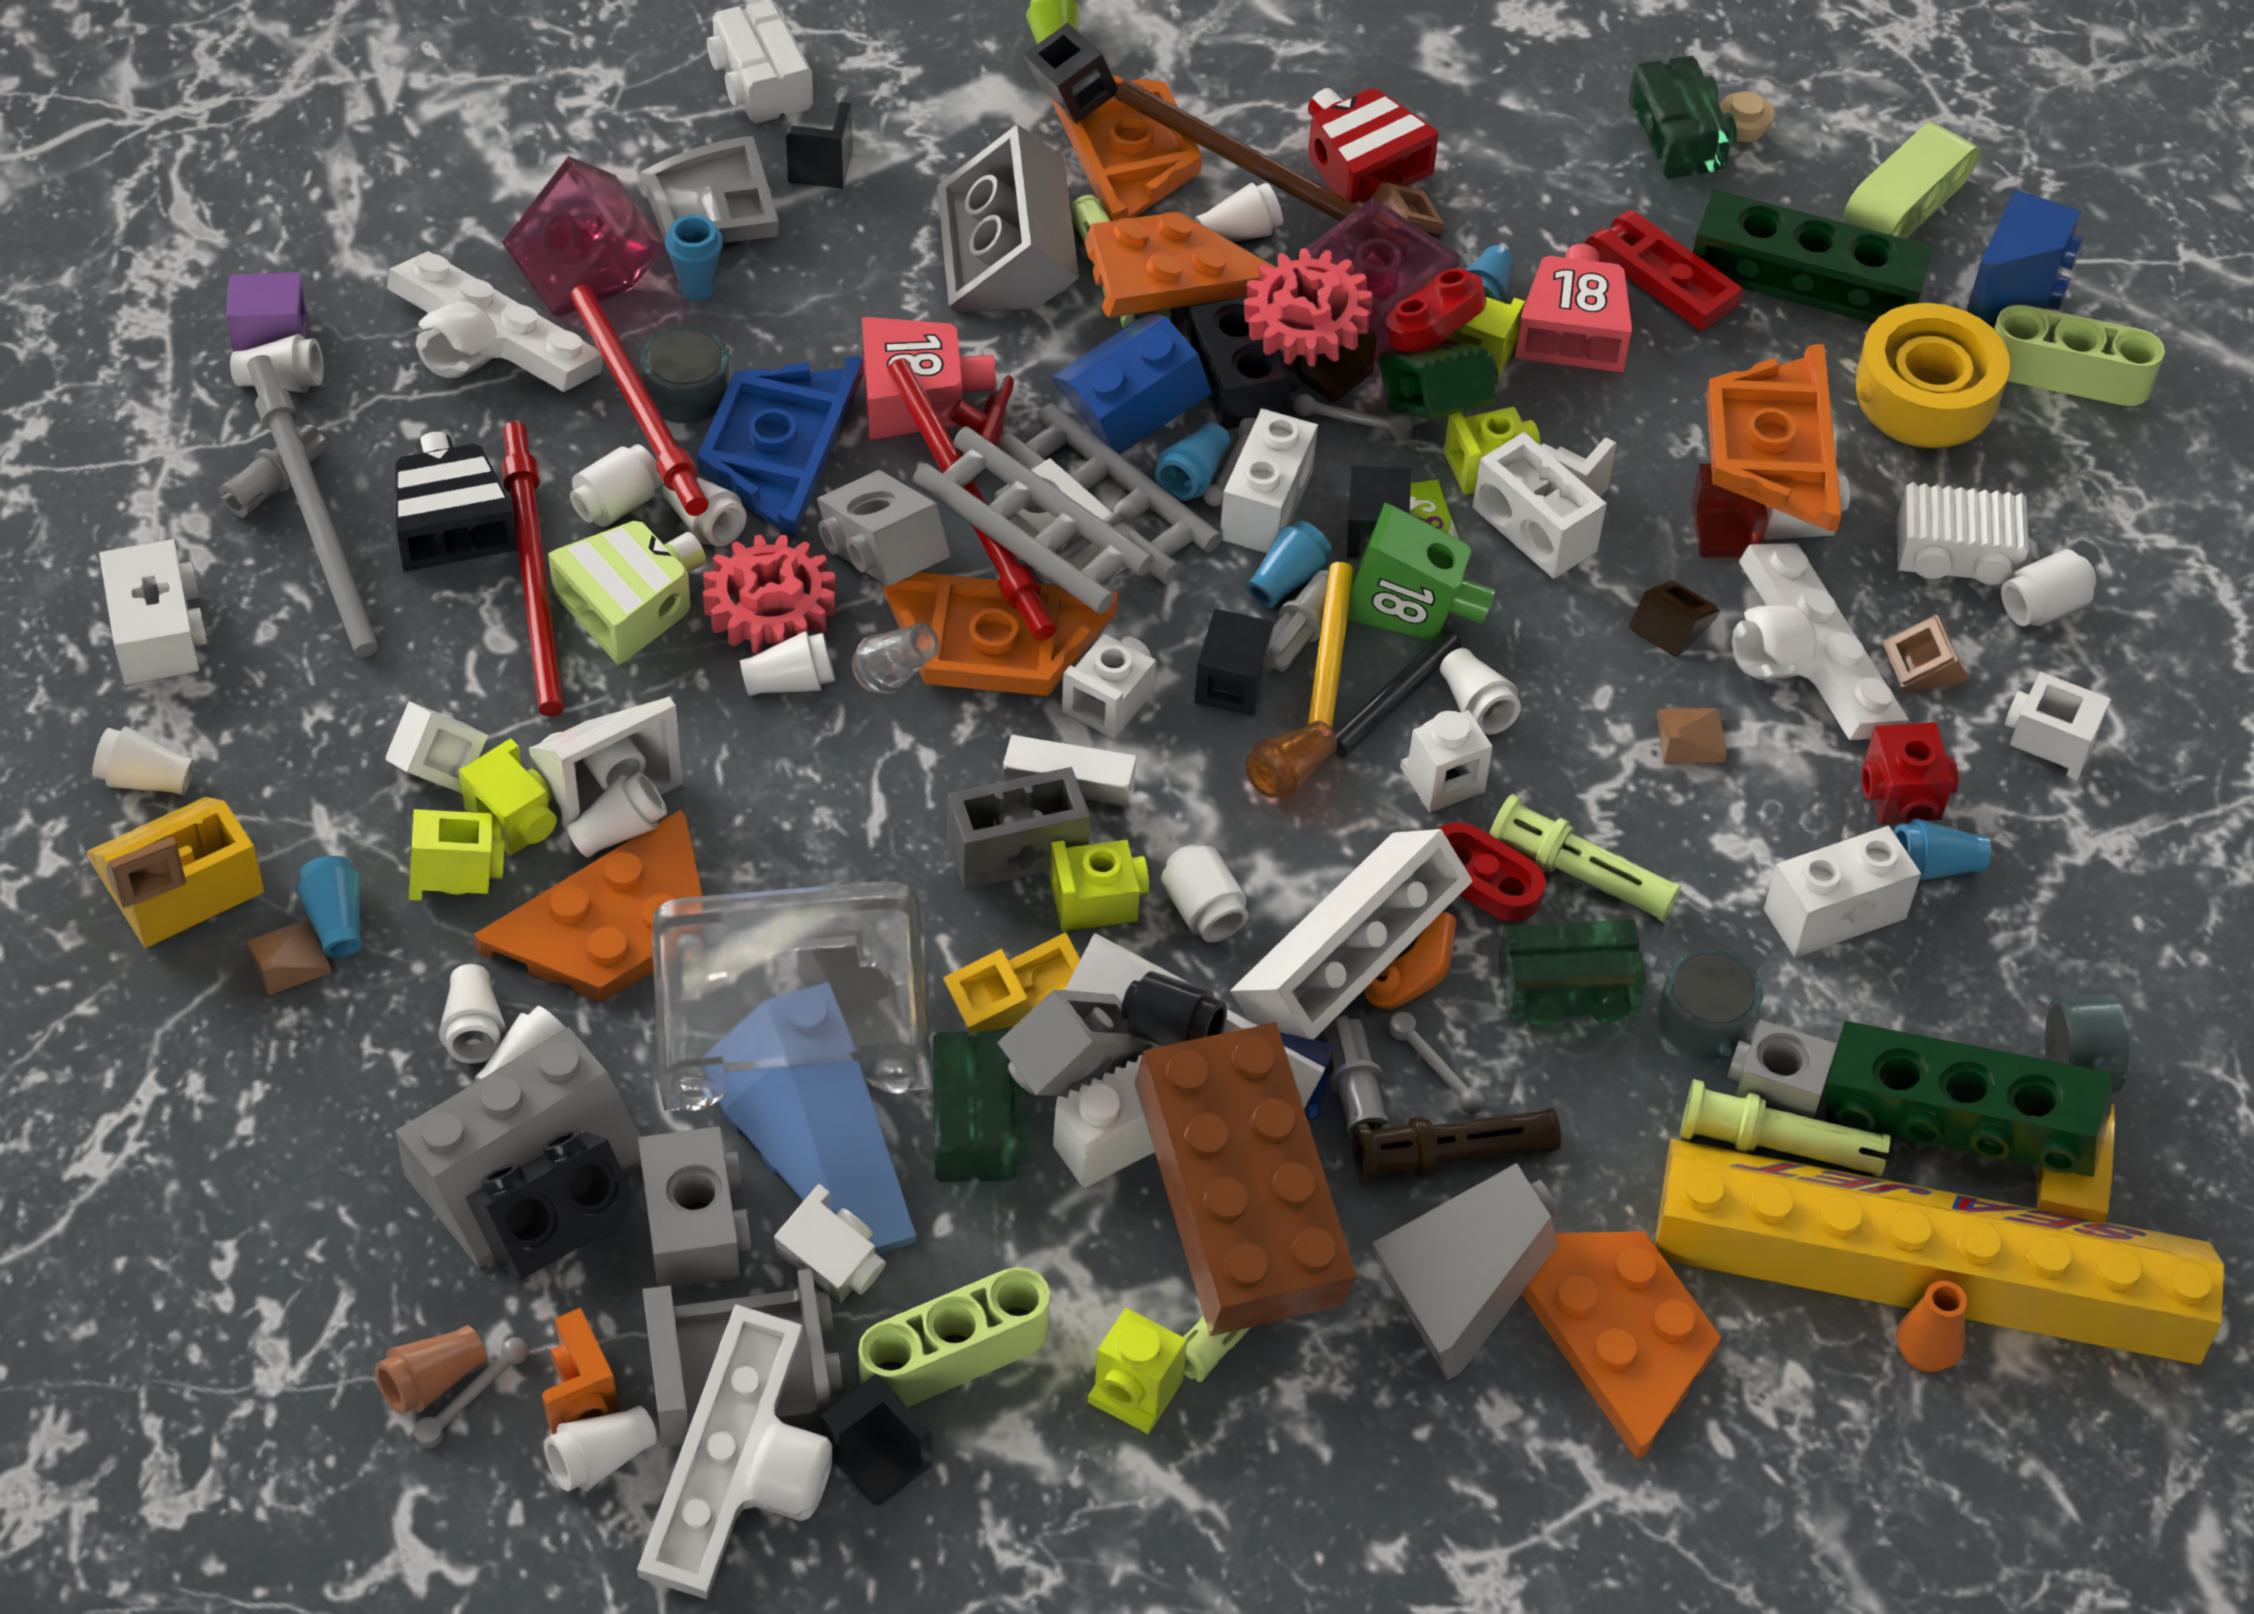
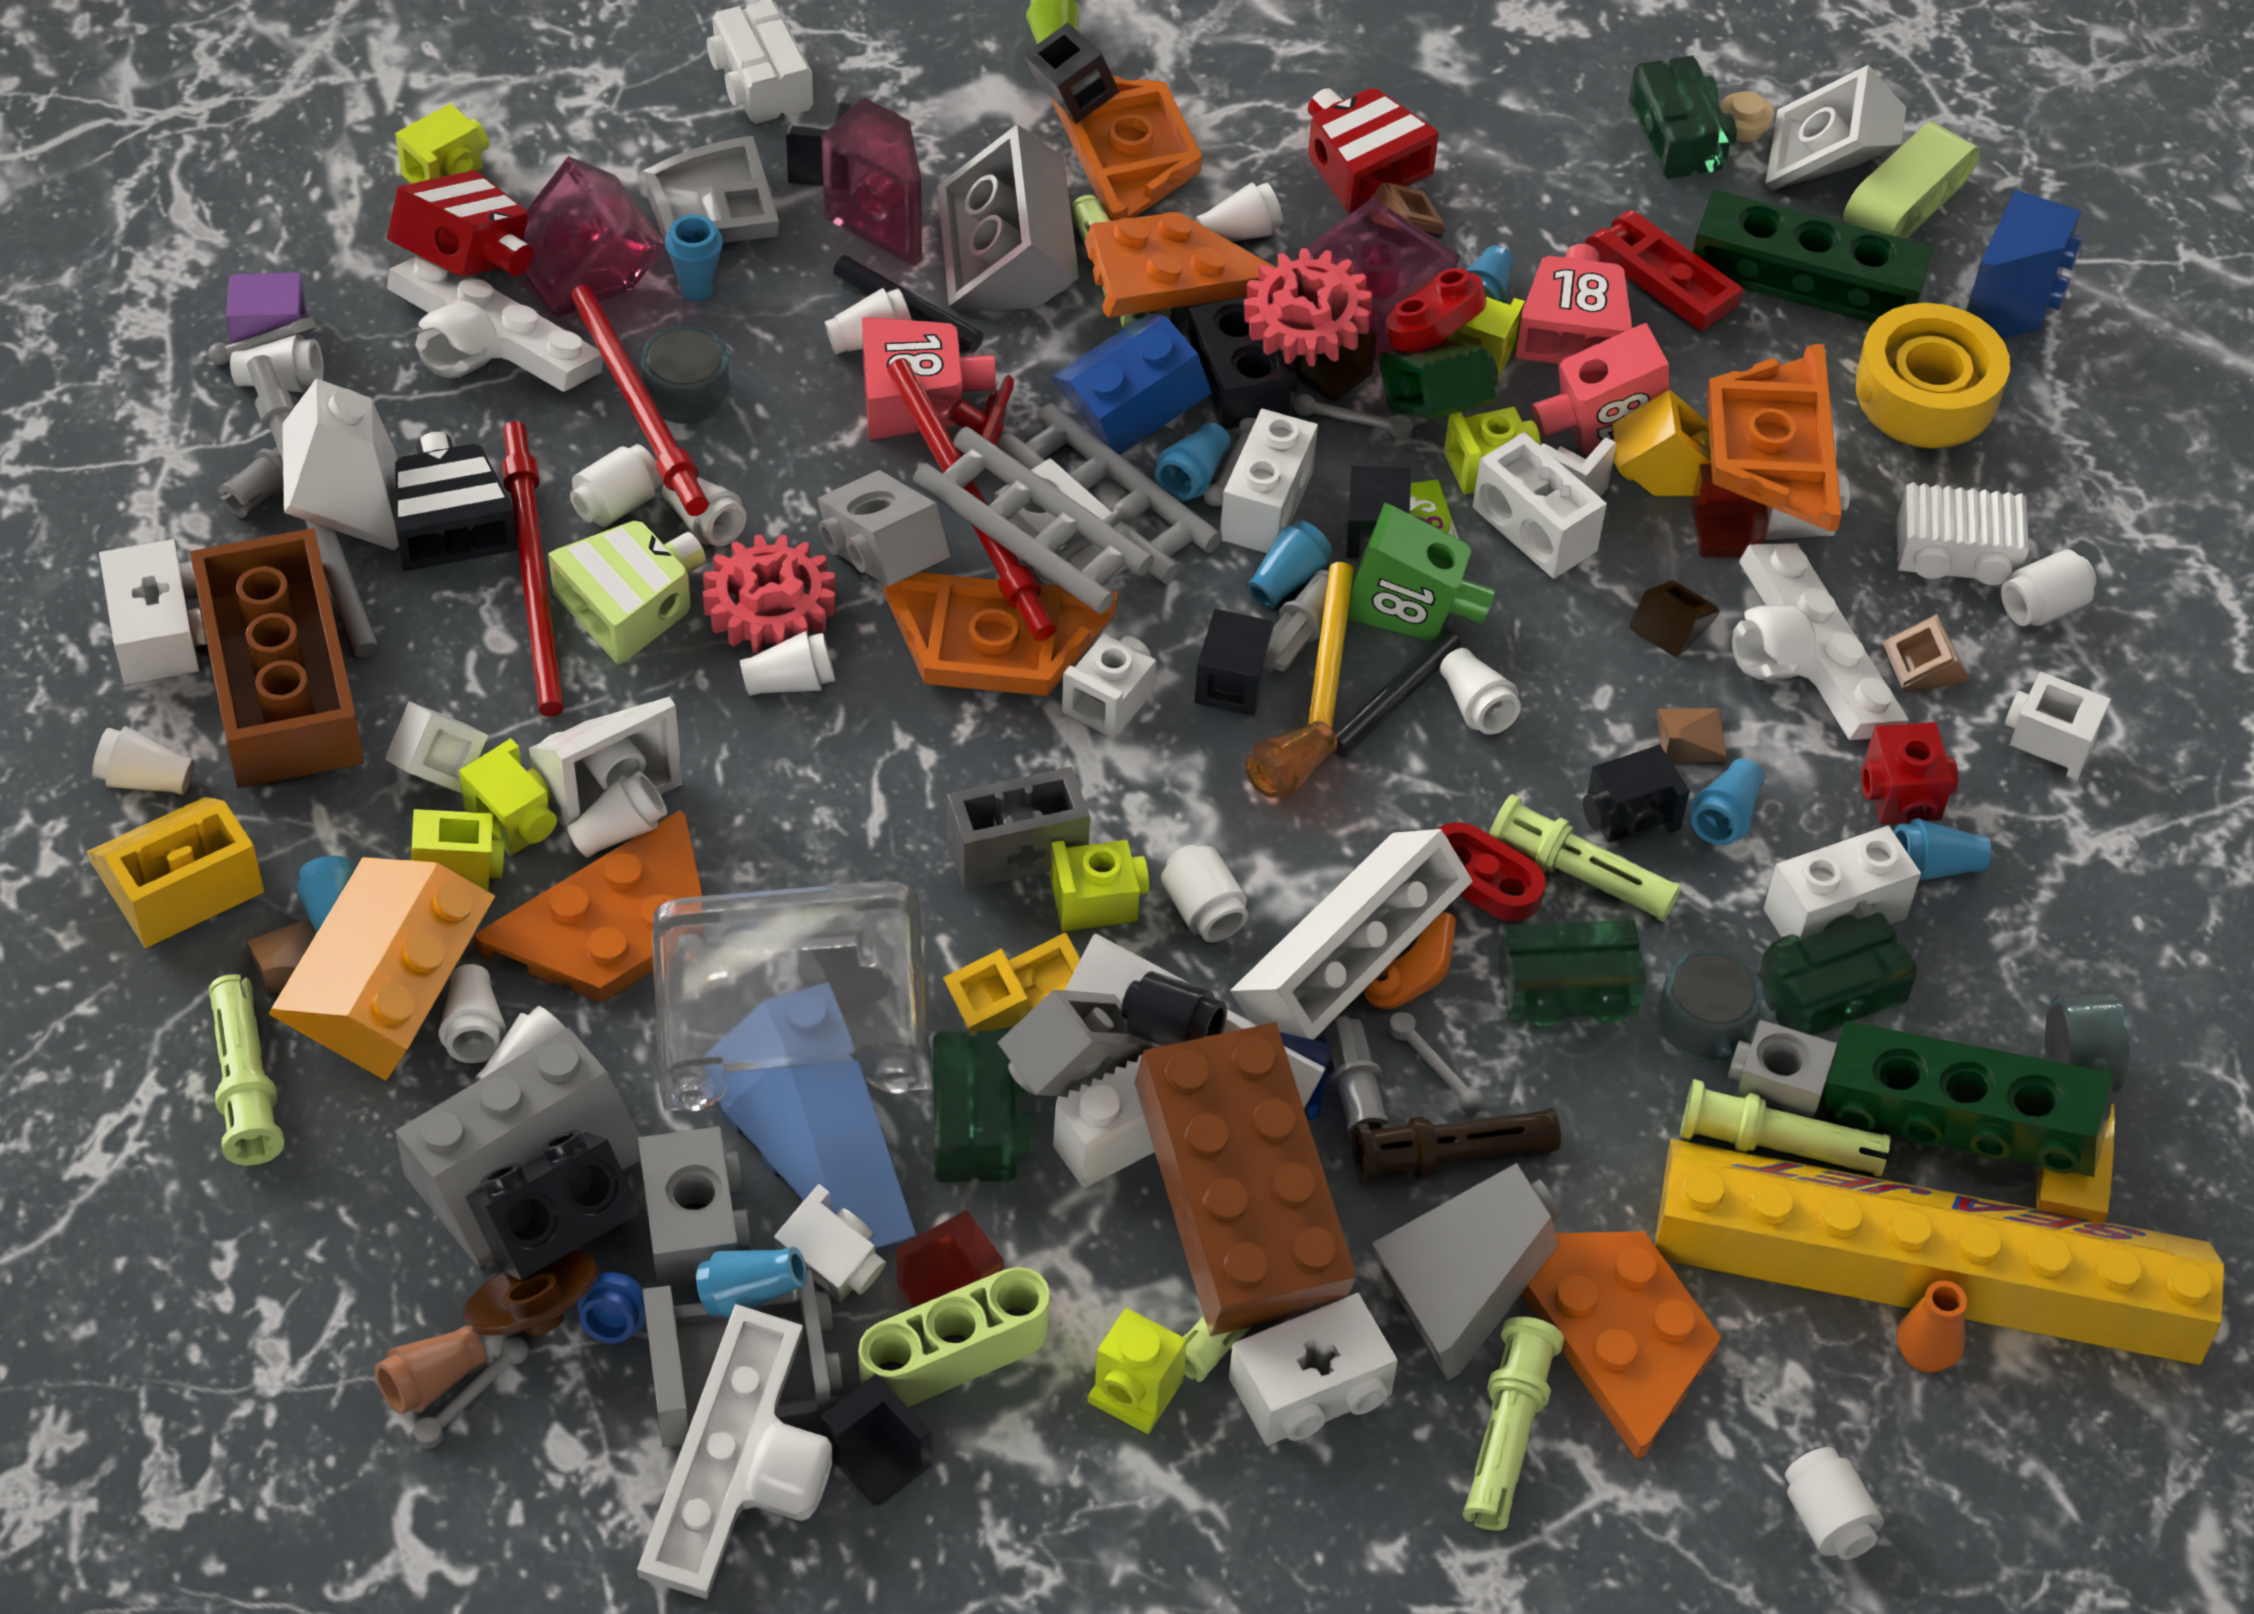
medium nougat slope [106,836,186,908] -> none
orange bracket [542,1307,619,1435] -> none
white cone [544,1405,657,1491] -> none
blue wing [697,356,864,537] -> none
clear cone [852,623,940,694] -> none
white slope [1003,735,1136,807] -> none
reddish brown bar [1115,79,1415,257] -> none
white brick [1400,710,1493,813] -> none
yellowish green beam [1994,305,2165,406] -> none
none -> dark orange brick [189,528,365,789]
none -> light grey hinge [208,317,317,365]
none -> yellowish green pin [209,974,285,1166]
none -> light orange slope [268,857,495,1081]
none -> white slope [283,378,399,551]
none -> red torso [387,170,534,277]
none -> neon yellow brick [395,103,489,184]
none -> reddish brown dish [463,1250,598,1336]
none -> blue plate [577,1272,646,1344]
none -> dark azure cone [696,1247,807,1319]
none -> clear pink slope [822,97,922,266]
none -> white cone [824,288,912,355]
none -> black bar [833,255,984,353]
none -> clear red panel [896,1210,1004,1308]
none -> white brick [1229,1293,1398,1446]
none -> yellowish green pin [1463,1316,1564,1531]
none -> coral torso [1531,323,1670,455]
none -> black brick [1583,744,1690,842]
none -> yellow slope [1612,390,1739,497]
none -> dark azure cone [1691,758,1765,846]
none -> clear green brick [1756,912,1917,1035]
none -> white slope [1765,65,1906,191]
none -> white brick [1785,1447,1884,1560]

